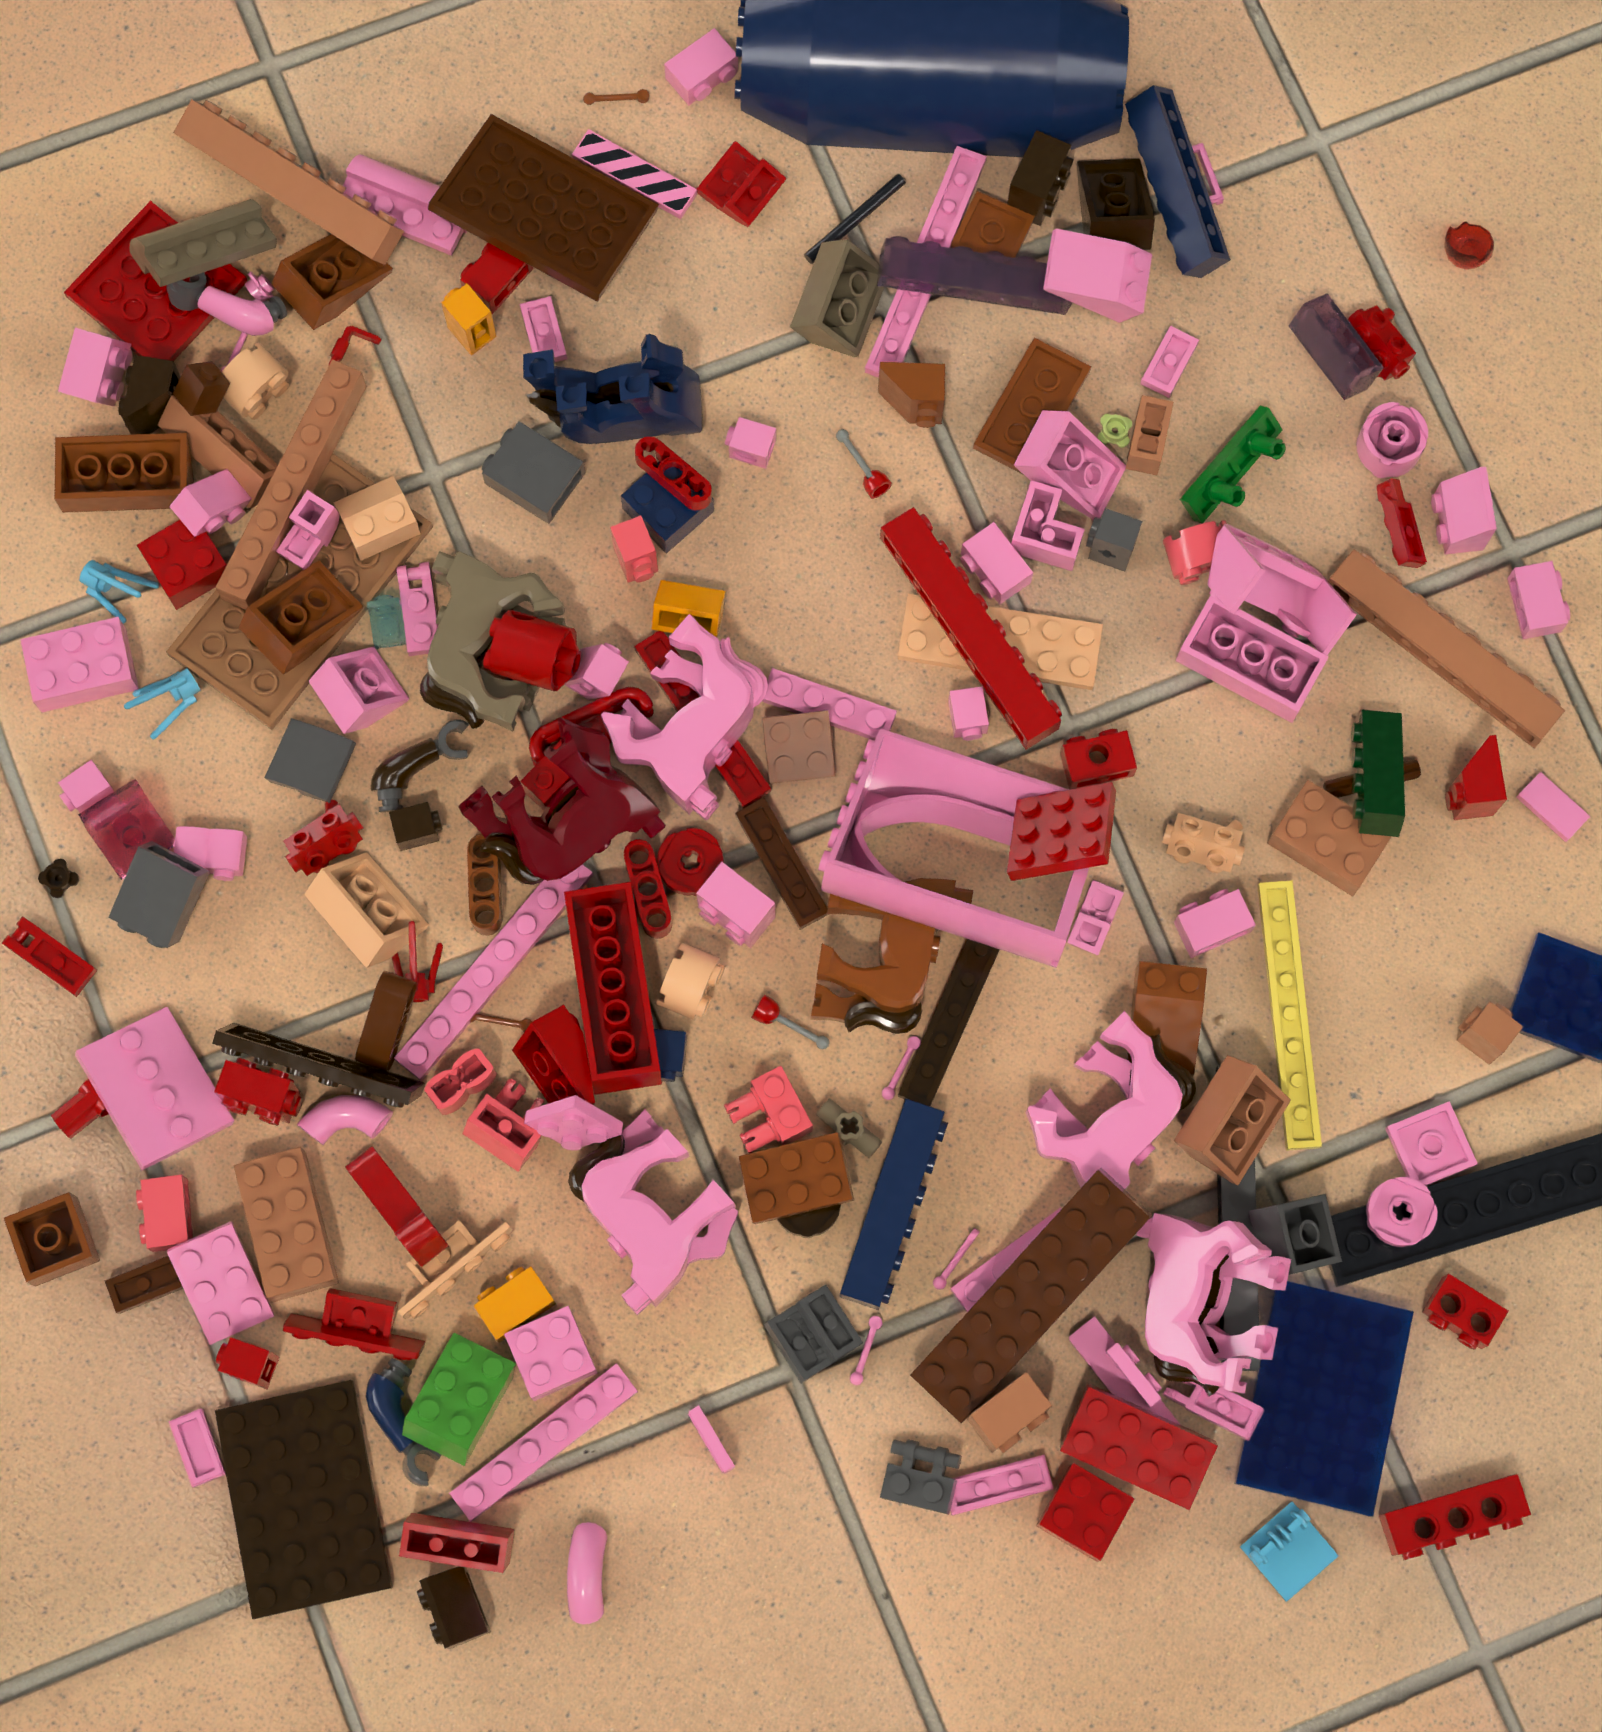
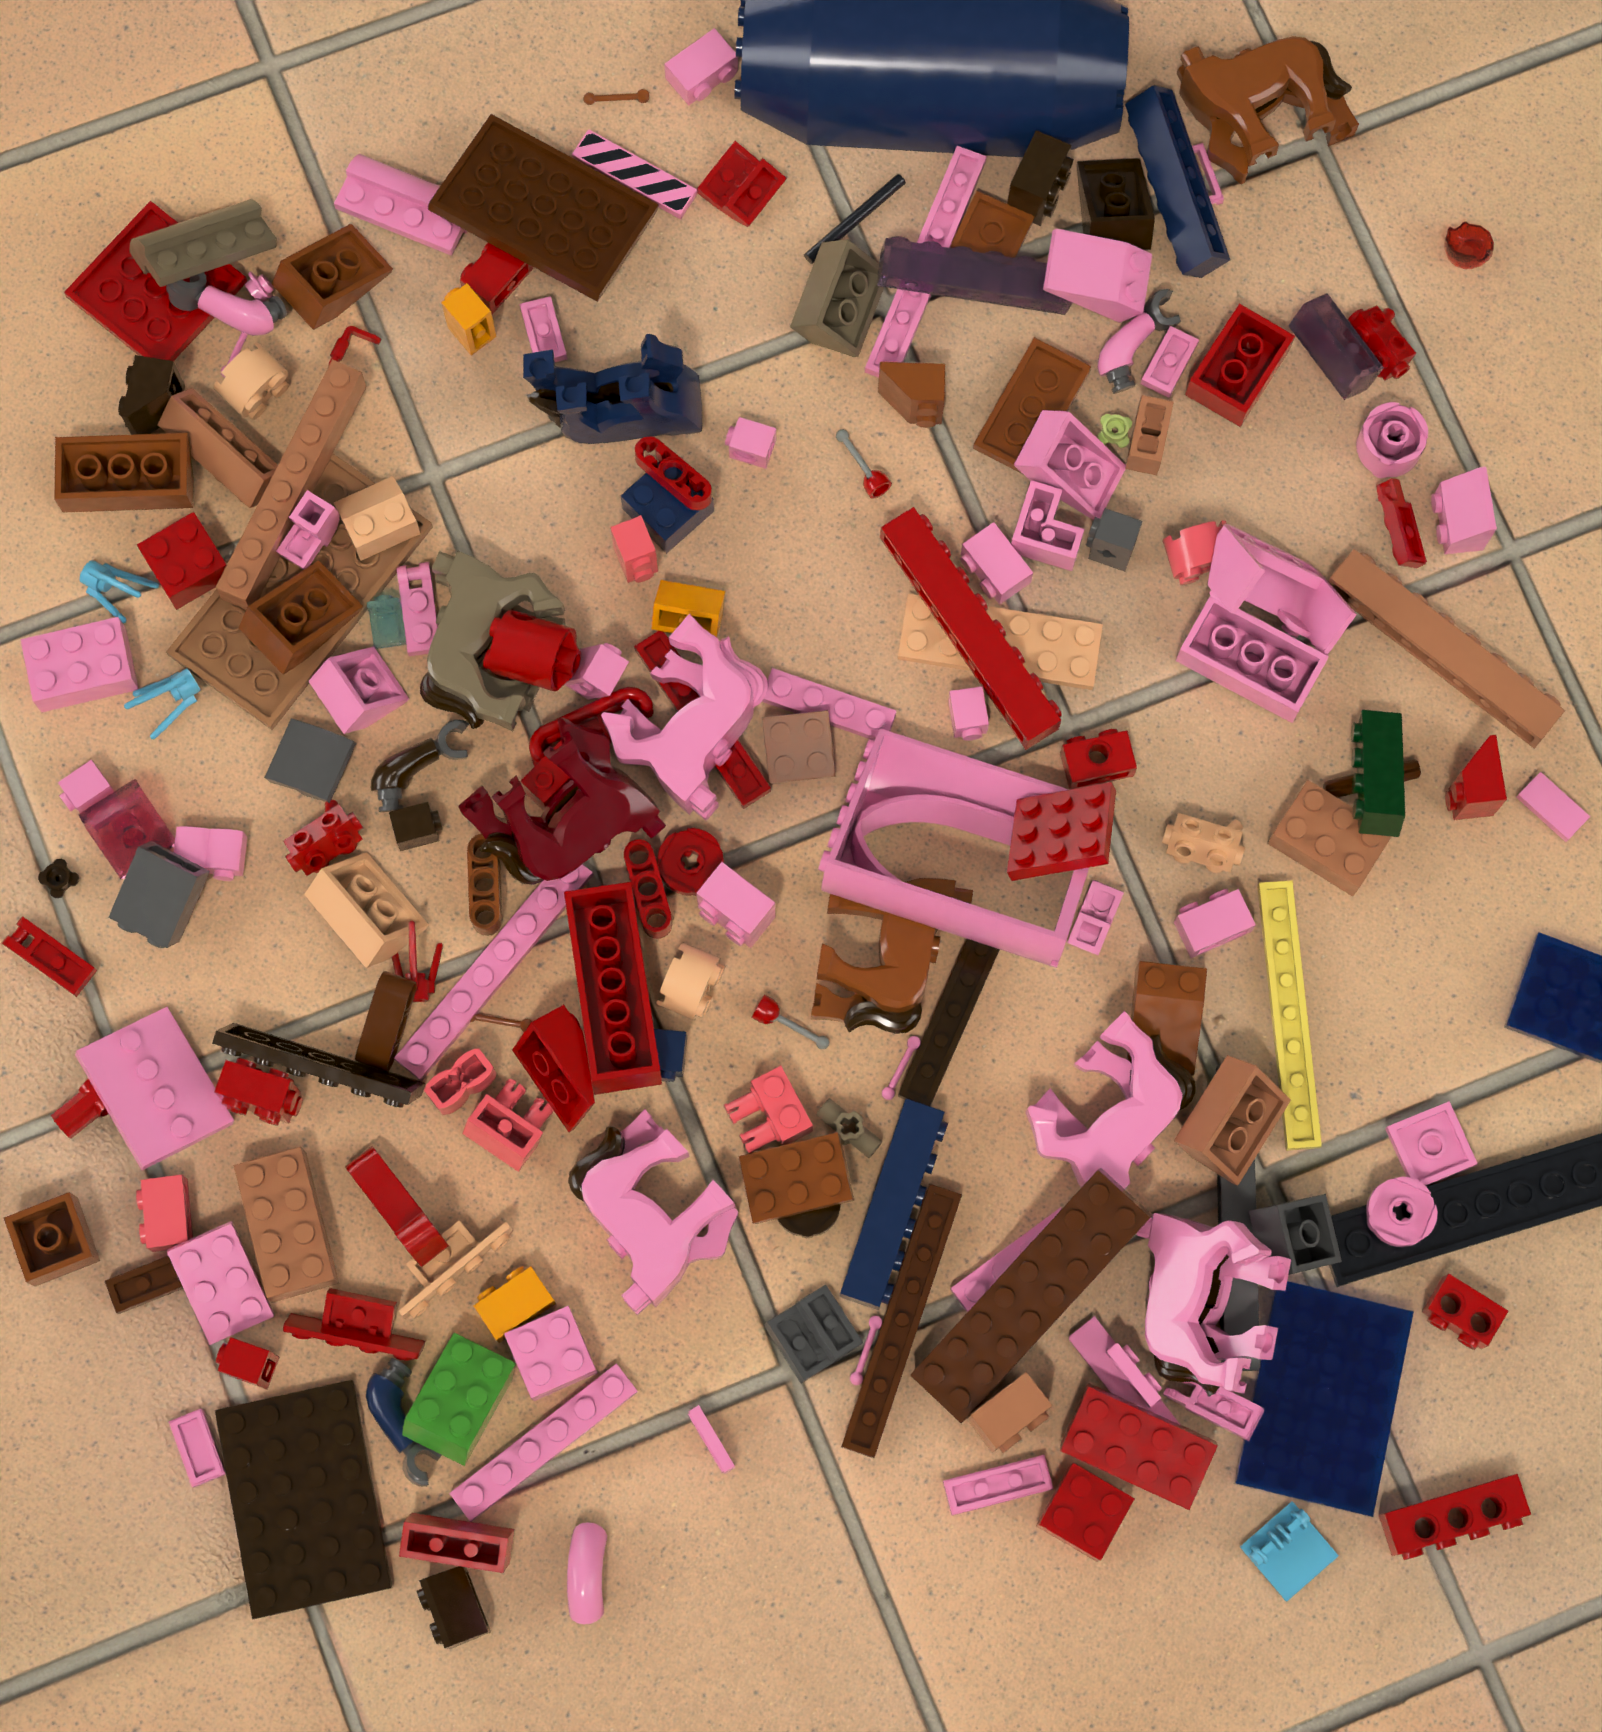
bright pink brick [58,328,132,406] -> none
bright pink brick [169,469,252,537] -> none
nougat brick [173,99,404,265] -> none
reddish brown brick [173,361,230,416] -> none
bright pink cylinder [297,1094,393,1145] -> none
dark grey brick [482,421,585,524] -> none
bright pink plate [524,1095,623,1150] -> none
reddish brown plate [735,797,829,930] -> none
dark grey plate [880,1439,962,1515] -> none
bright pink hinge [933,1228,980,1290] -> none
green plate [1180,405,1286,524] -> none
nougat brick [1457,1002,1523,1065] -> none
bright pink brick [1507,561,1570,639] -> none
none -> reddish brown plate [841,1184,962,1459]
none -> piece [1097,289,1181,394]
none -> dark orange piece [1177,36,1359,185]
none -> red brick [1185,303,1295,428]

